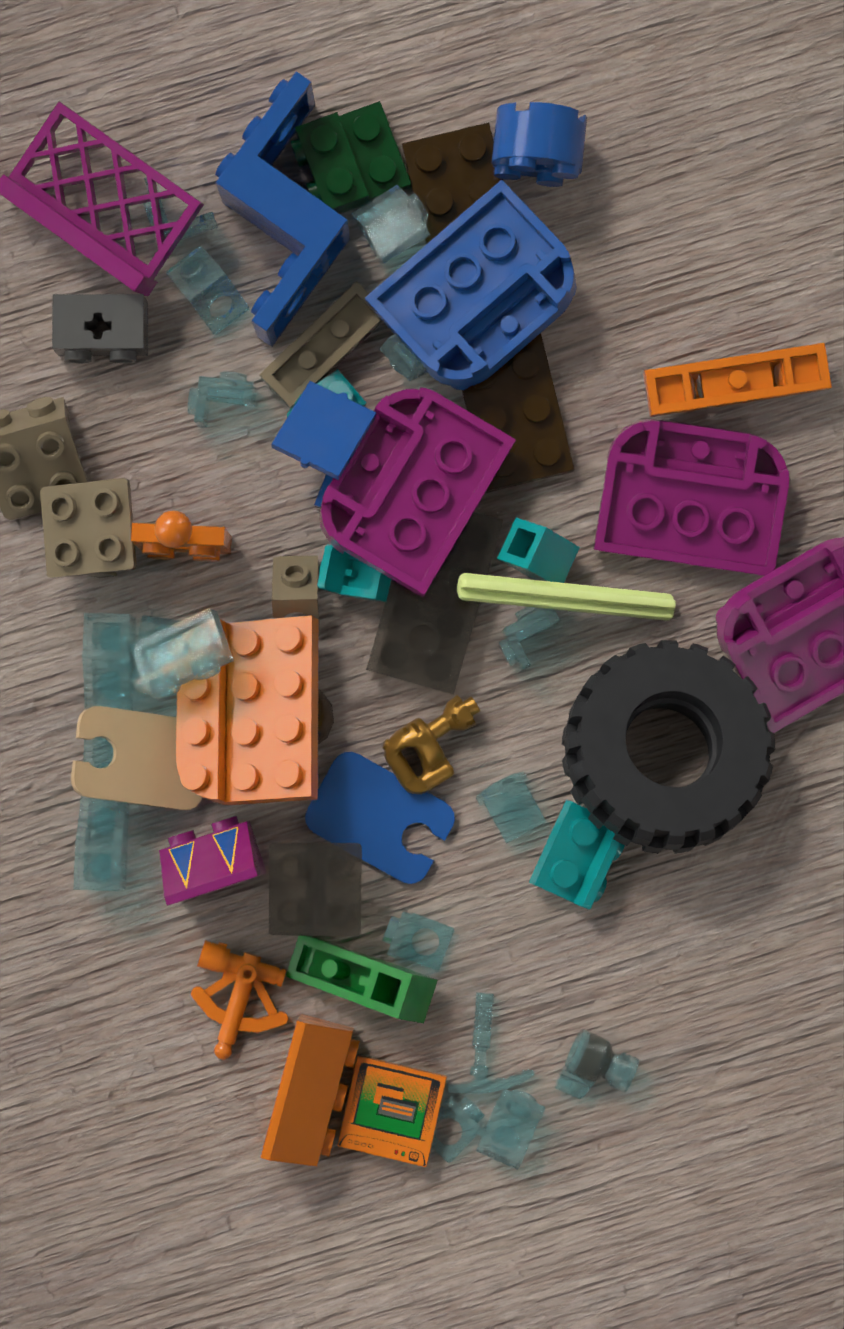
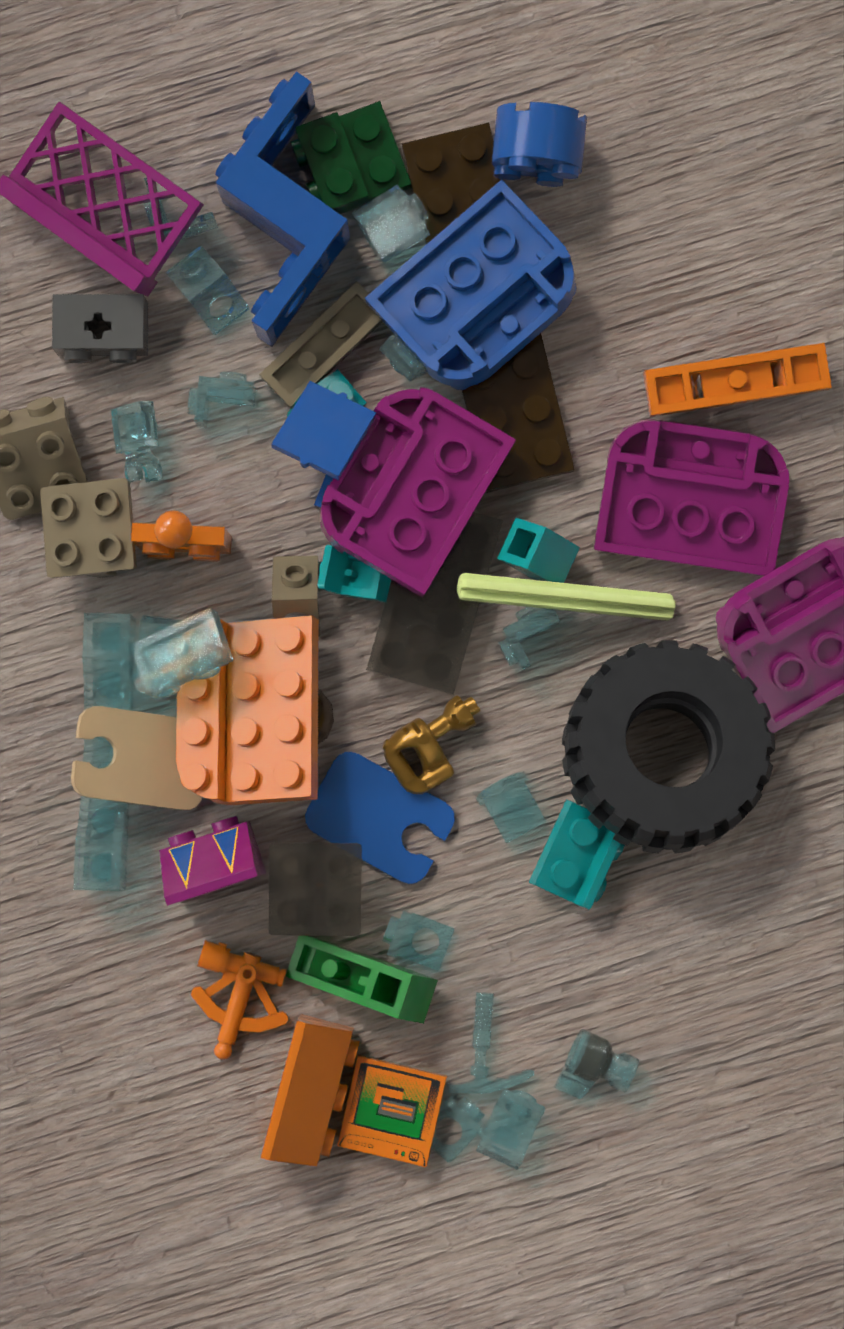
none -> clear light blue plate [111,401,162,483]

